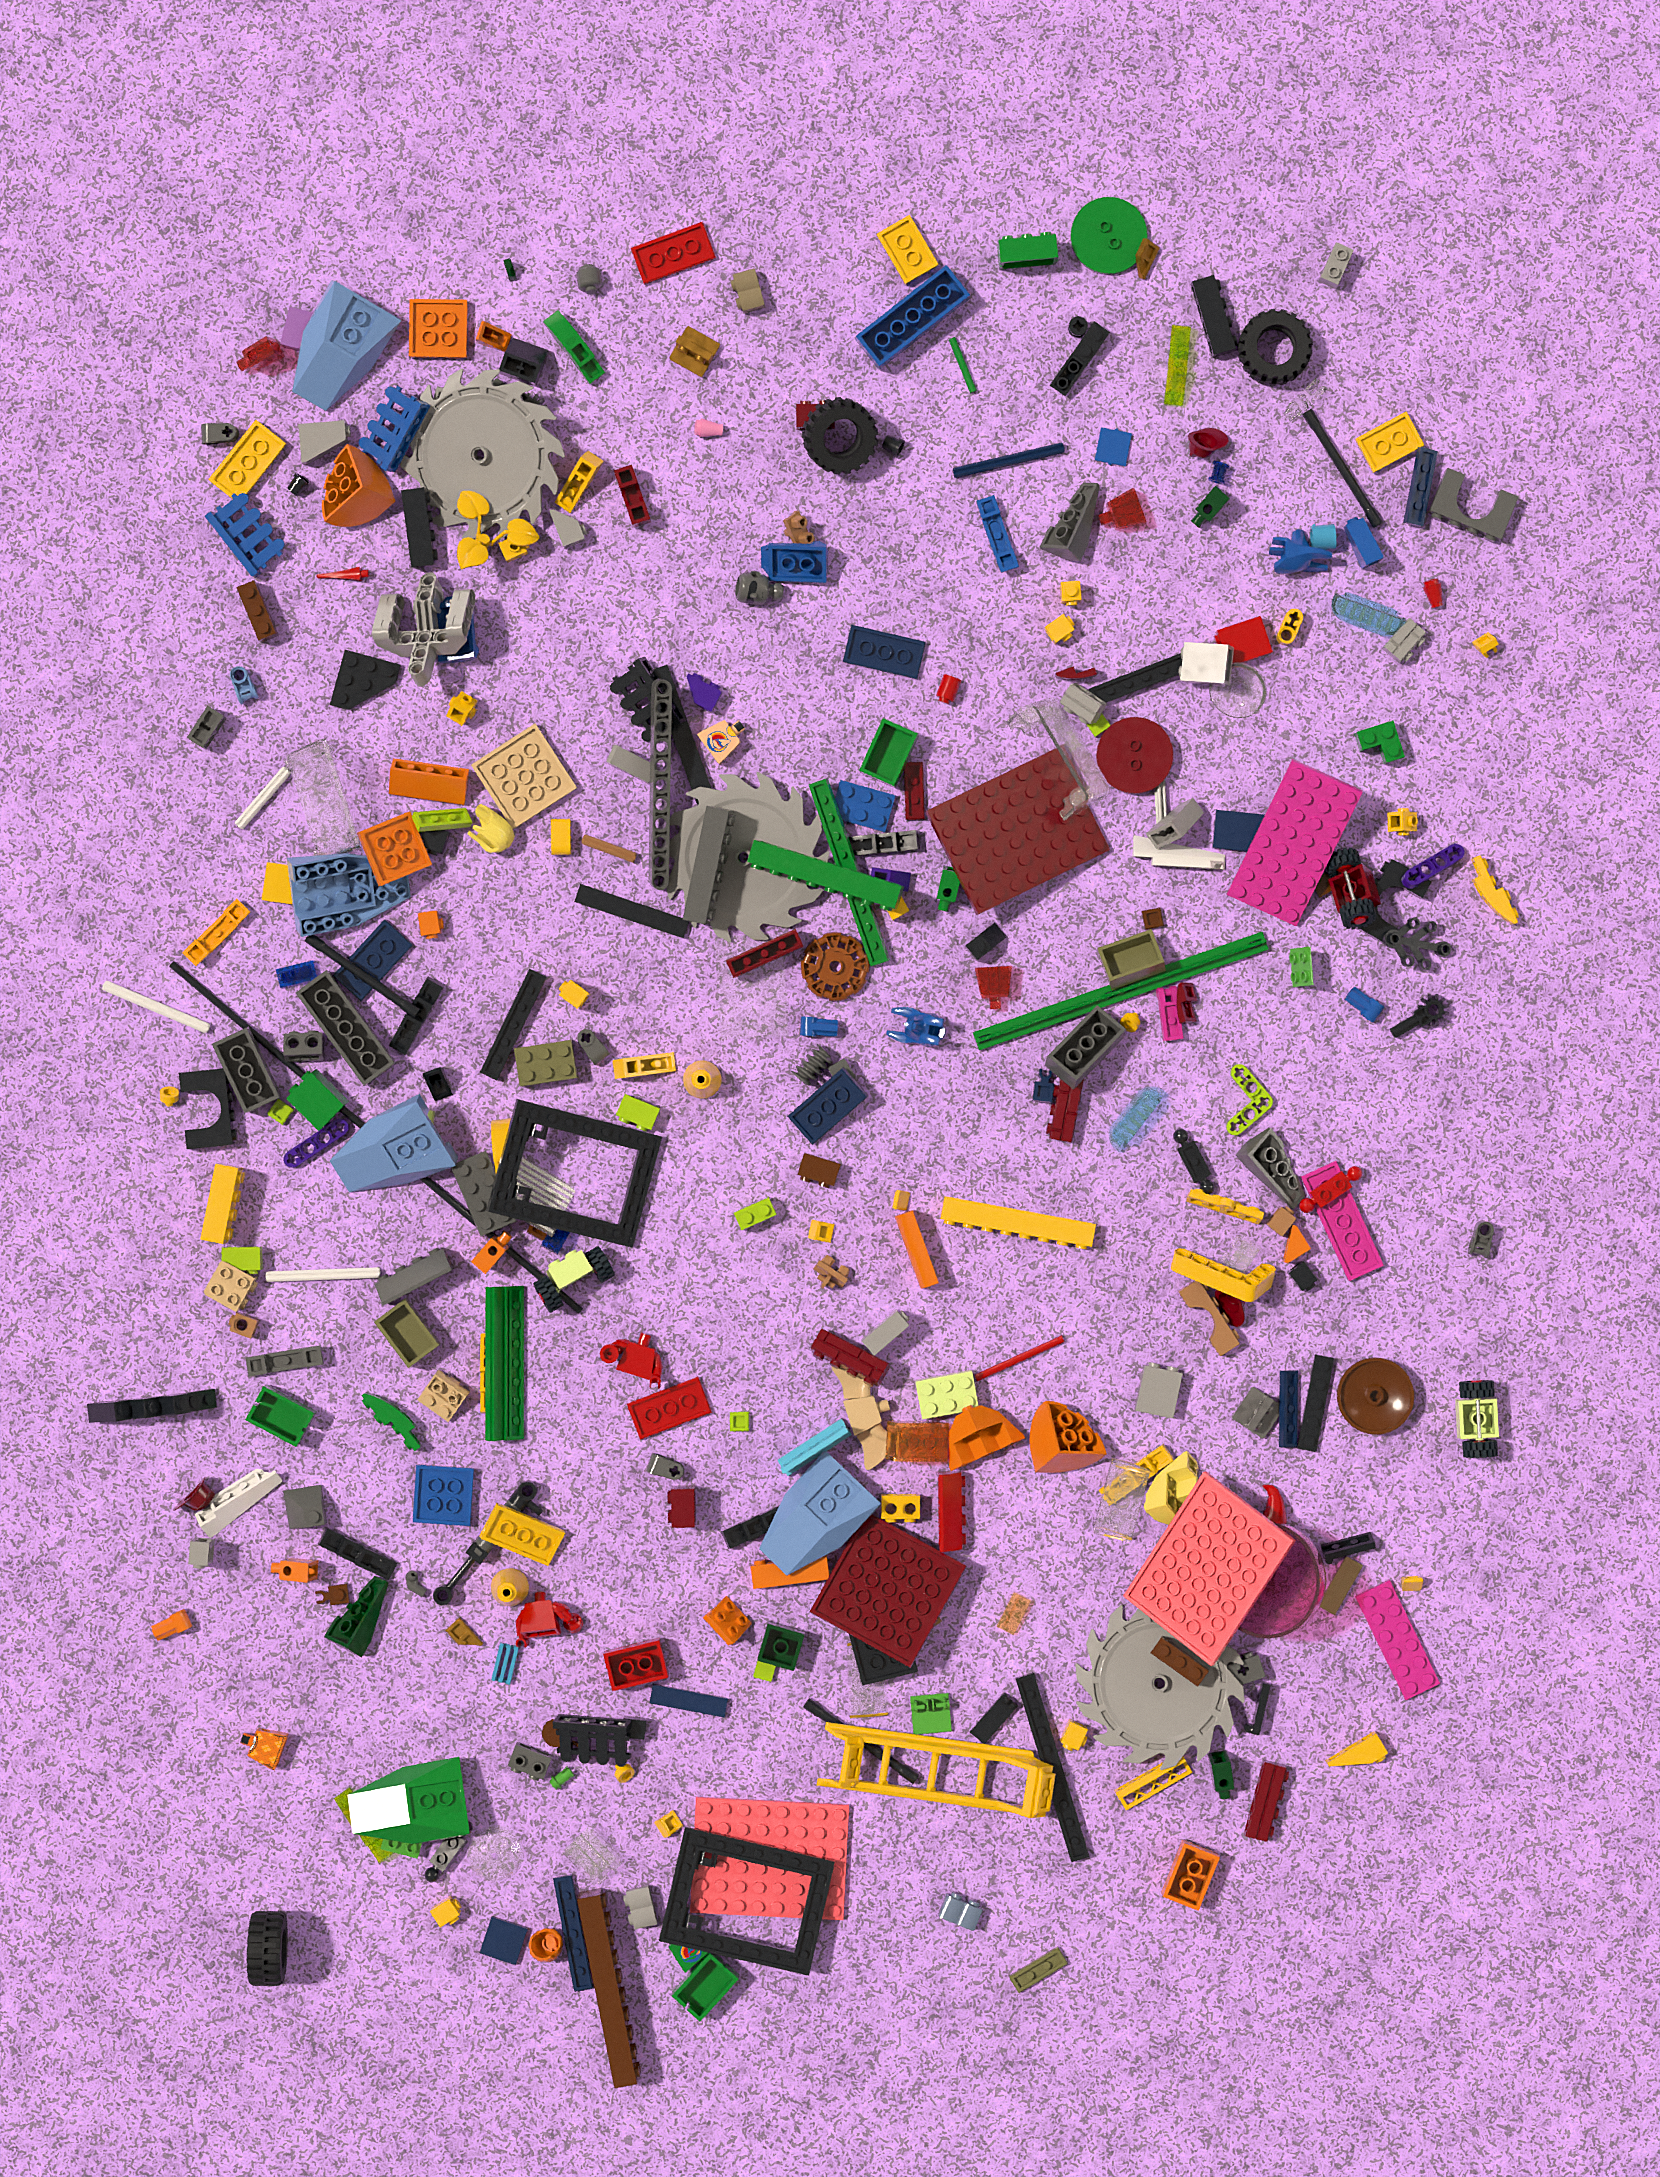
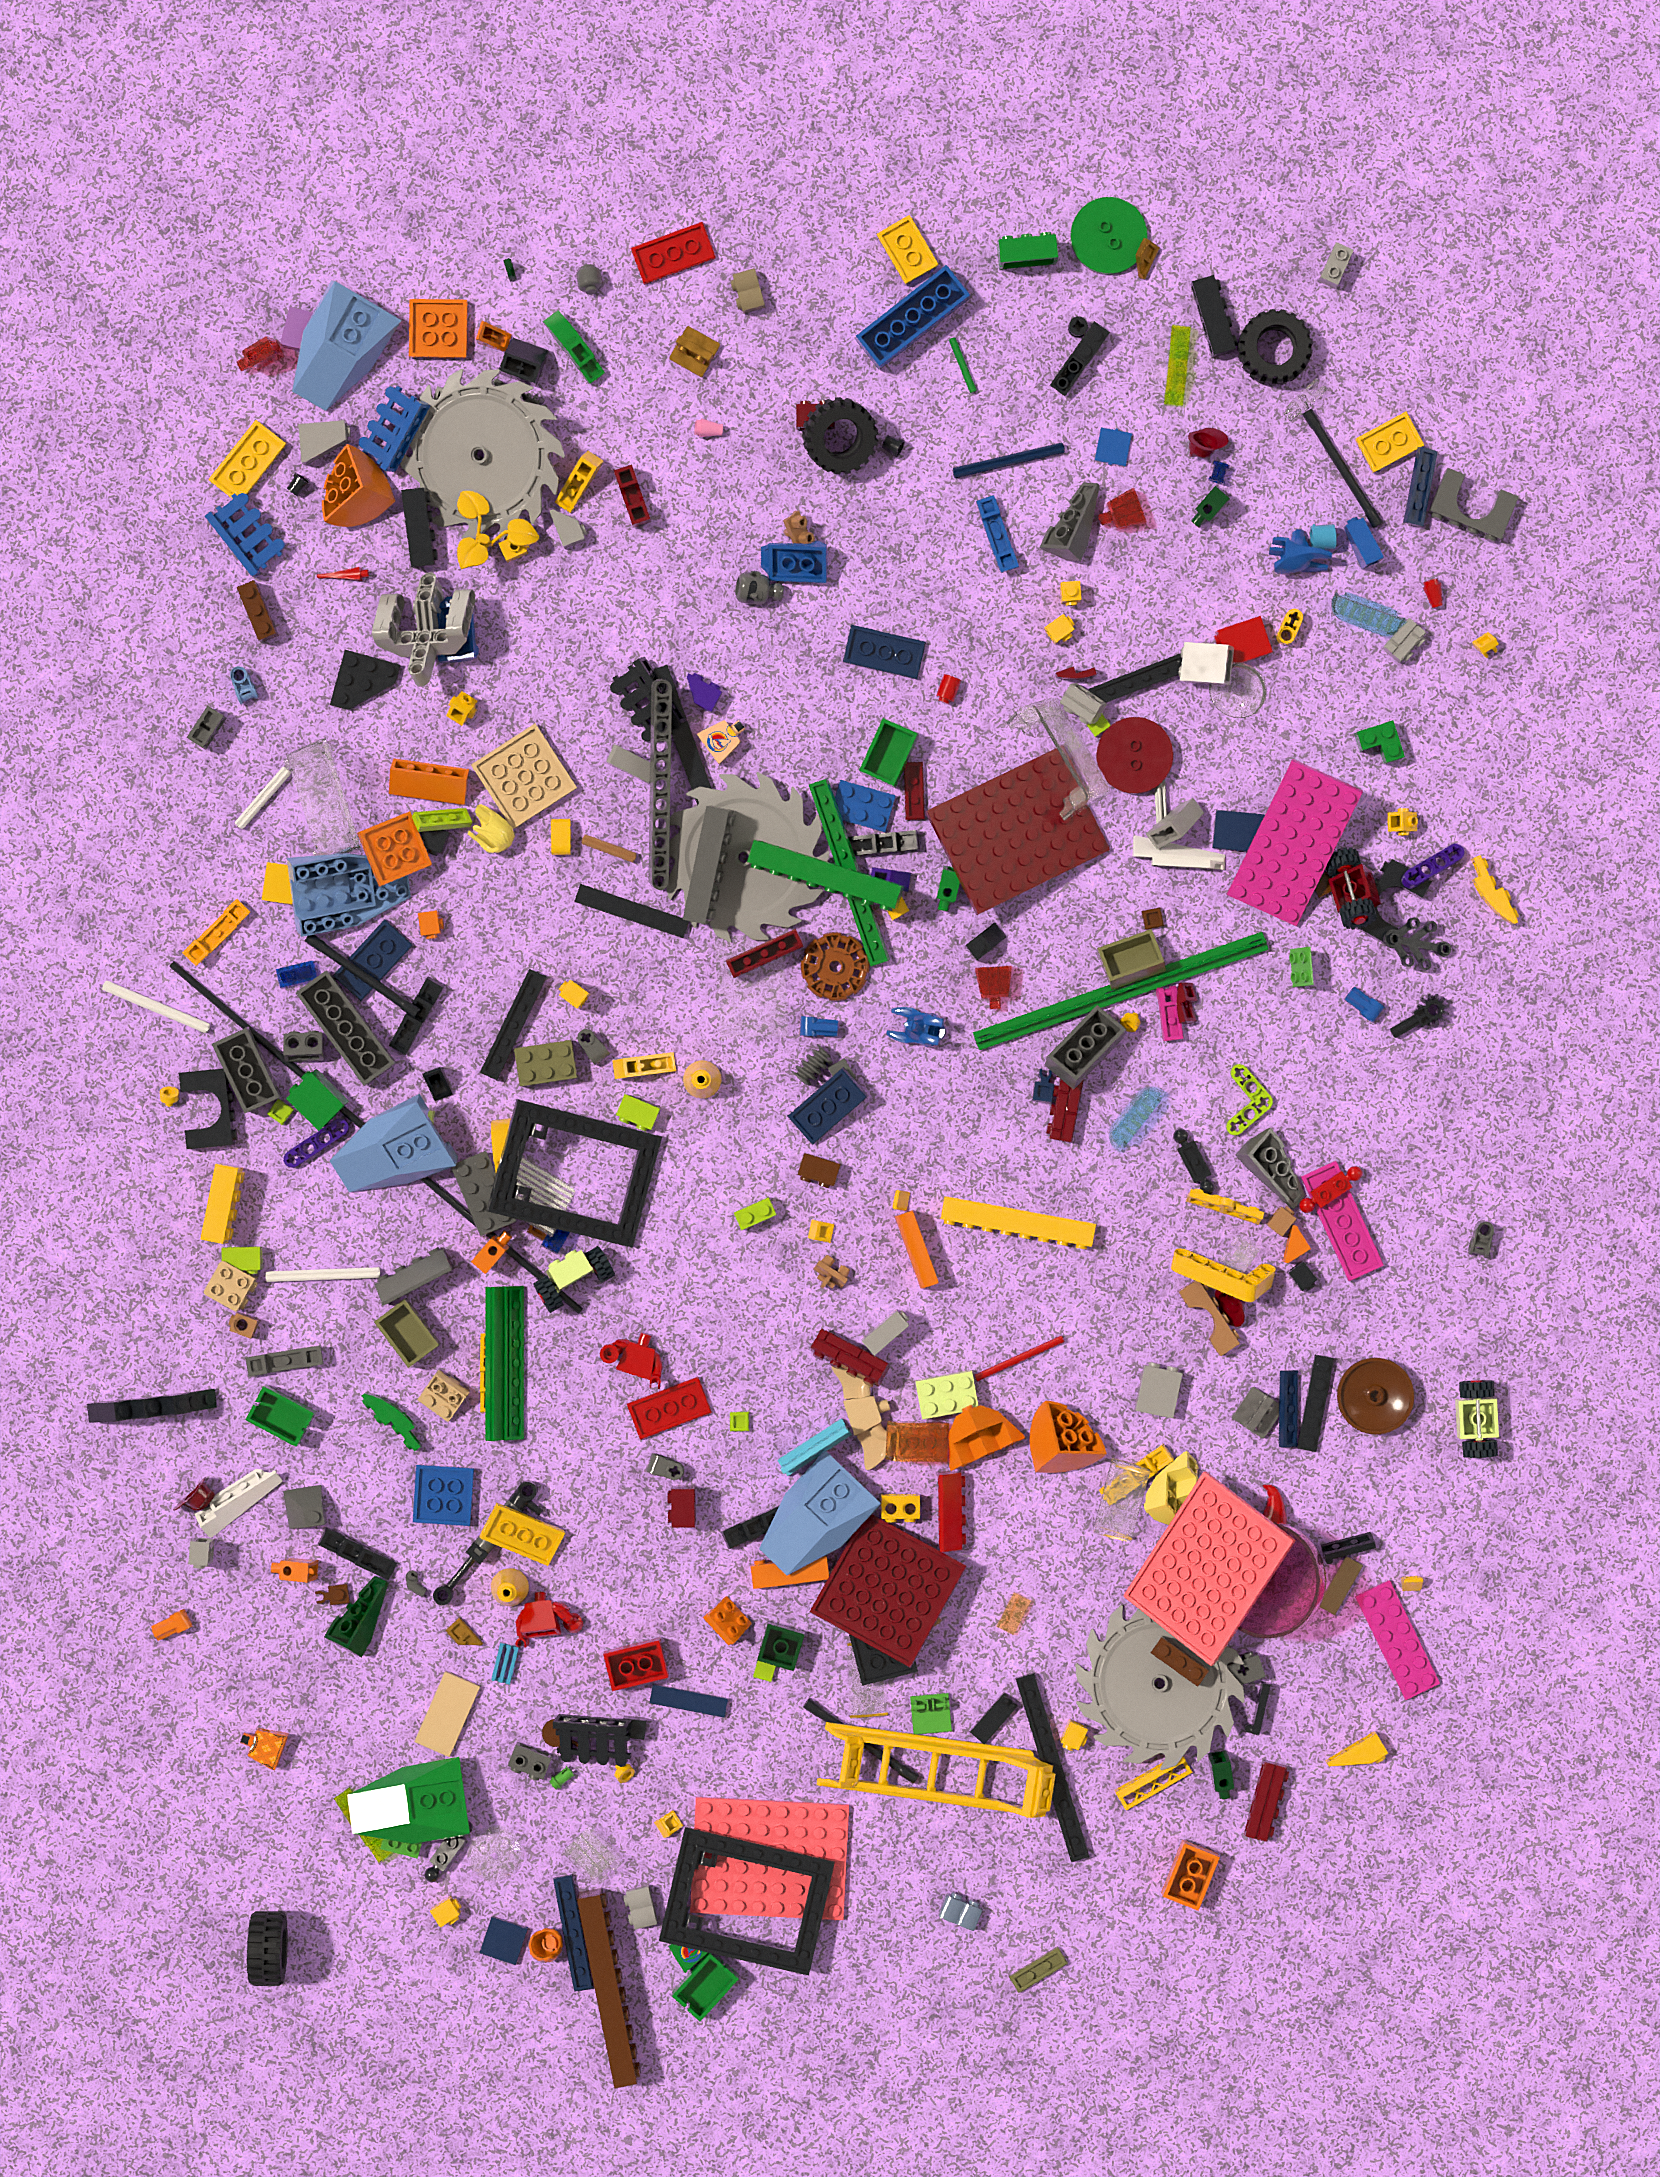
dark grey piece [201,423,239,445] -> none
none -> tan tile [414,1671,480,1757]

